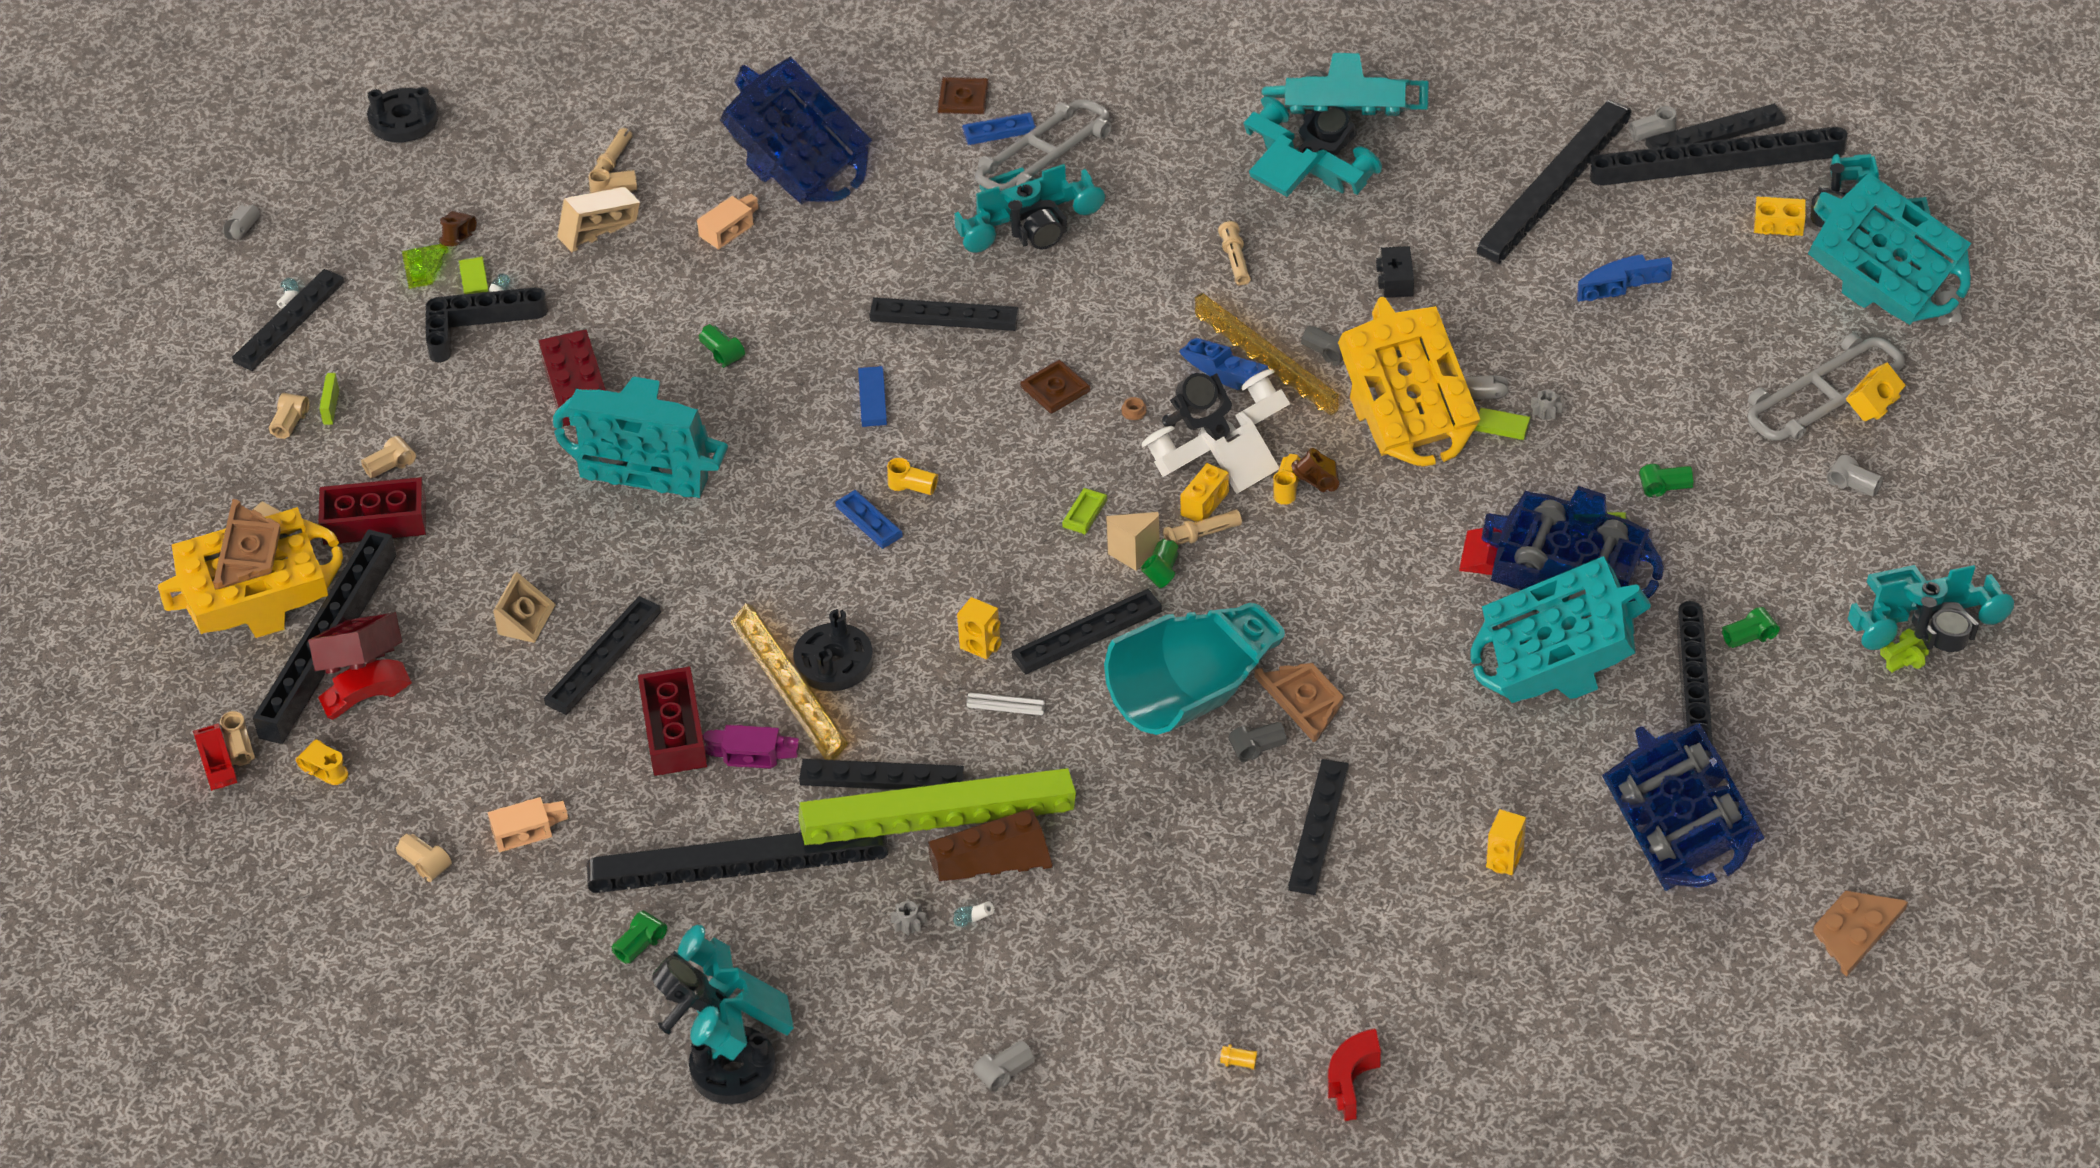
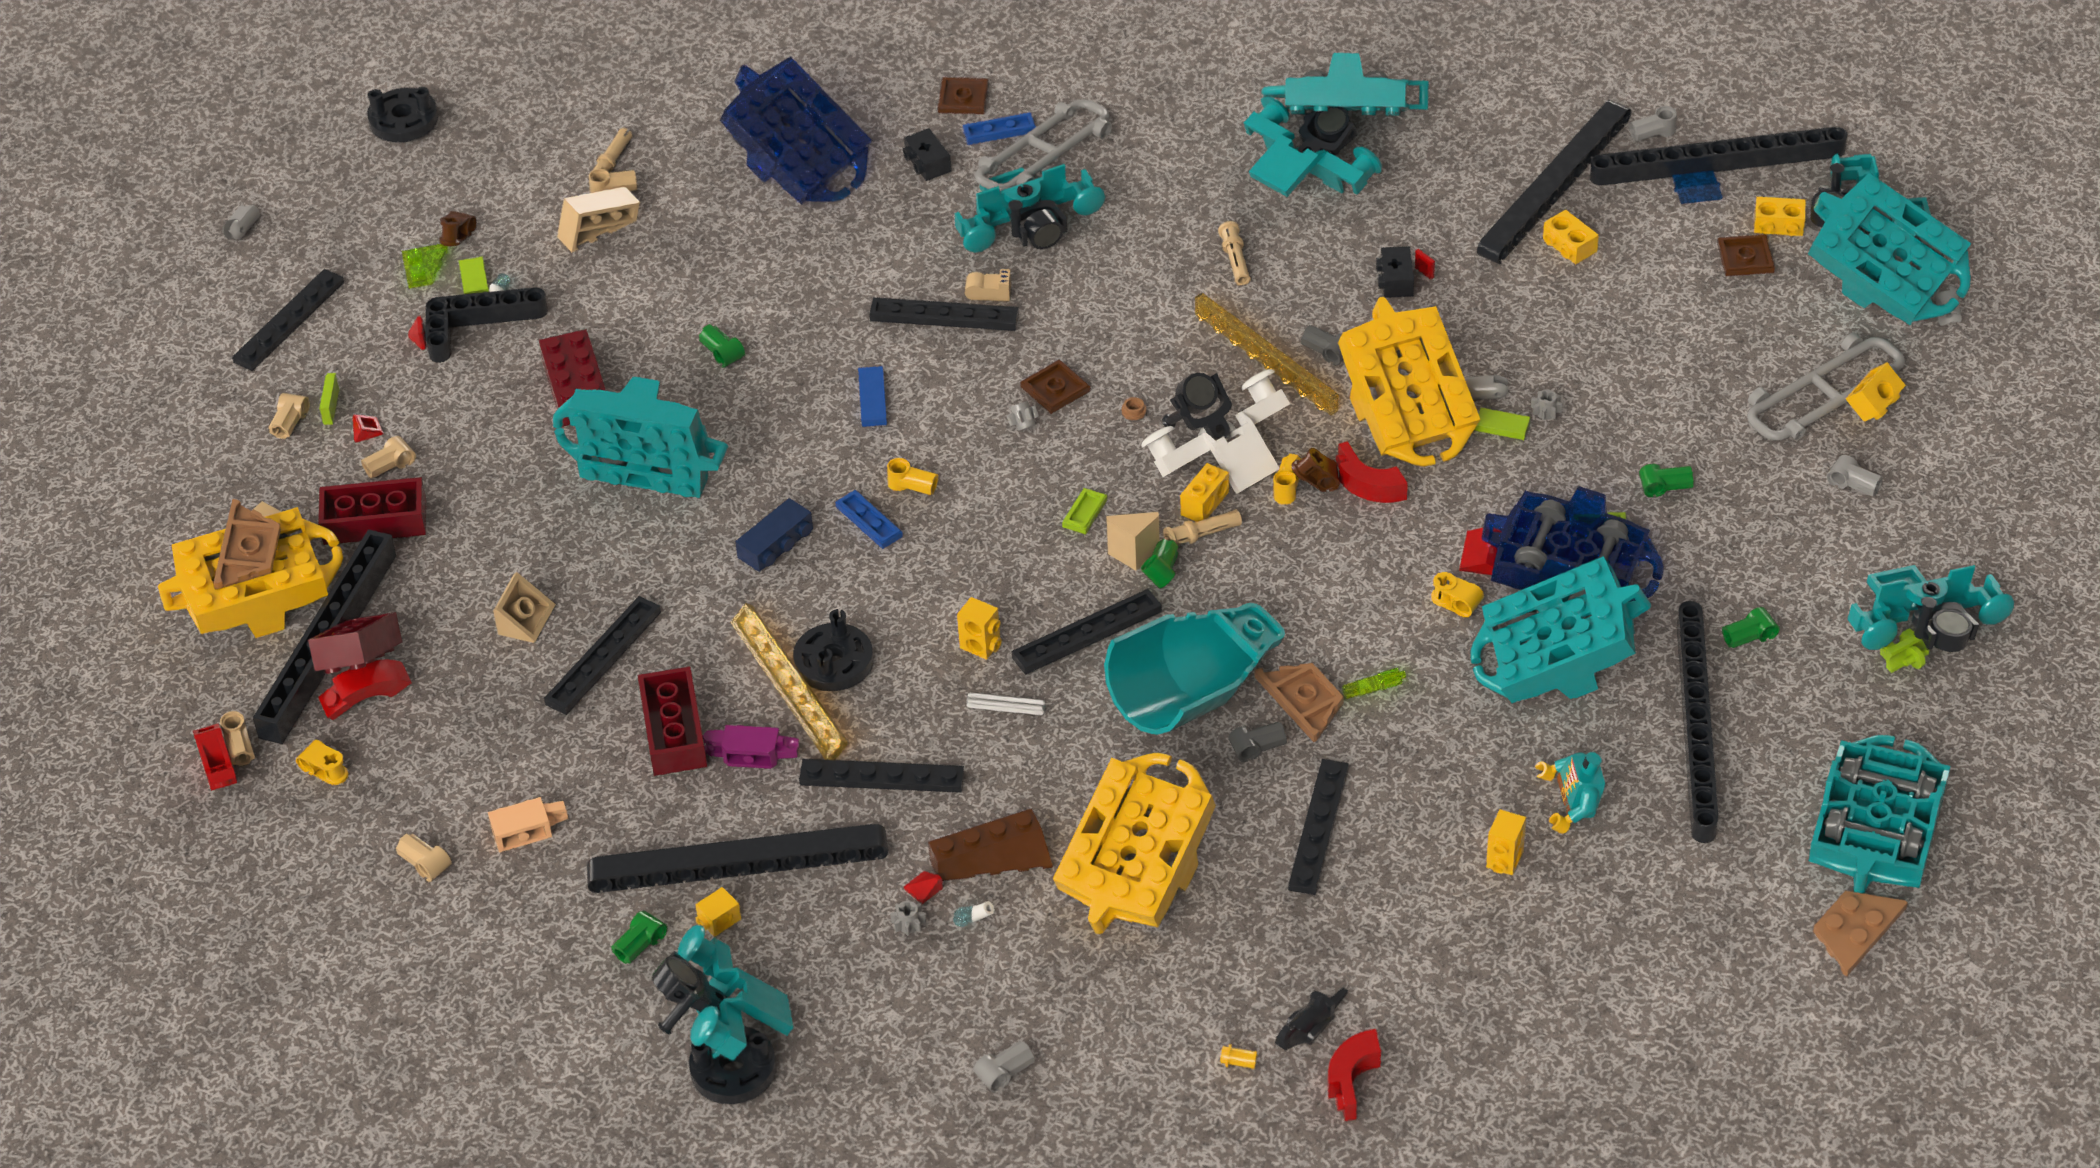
arm [277,278,299,308] -> none
light nougat hinge [697,194,758,249] -> none
lime brick [798,768,1076,845] -> none
blue slope [1179,338,1268,390] -> none
blue slope [1577,254,1672,302] -> none
clear blue piece [1602,723,1765,891] -> none
black plate [1645,103,1786,149] -> none
none -> red slope [353,414,383,443]
none -> red slope [408,316,426,350]
none -> yellow brick [695,887,741,937]
none -> dark blue brick [735,498,813,572]
none -> black brick [902,128,952,181]
none -> red slope [903,871,943,904]
none -> tan leg [965,269,1011,301]
none -> light grey gear [1006,401,1039,431]
none -> yellow piece [1053,753,1216,934]
none -> black animal [1275,988,1348,1051]
none -> red arch [1336,441,1408,503]
none -> clear neon green piece [1342,667,1406,700]
none -> red slope [1415,249,1435,279]
none -> yellow piece [1431,572,1484,618]
none -> teal torso [1535,752,1605,834]
none -> yellow brick [1543,210,1599,264]
none -> clear blue piece [1672,171,1722,204]
none -> reddish brown tile [1717,234,1775,276]
none -> teal piece [1808,734,1951,894]

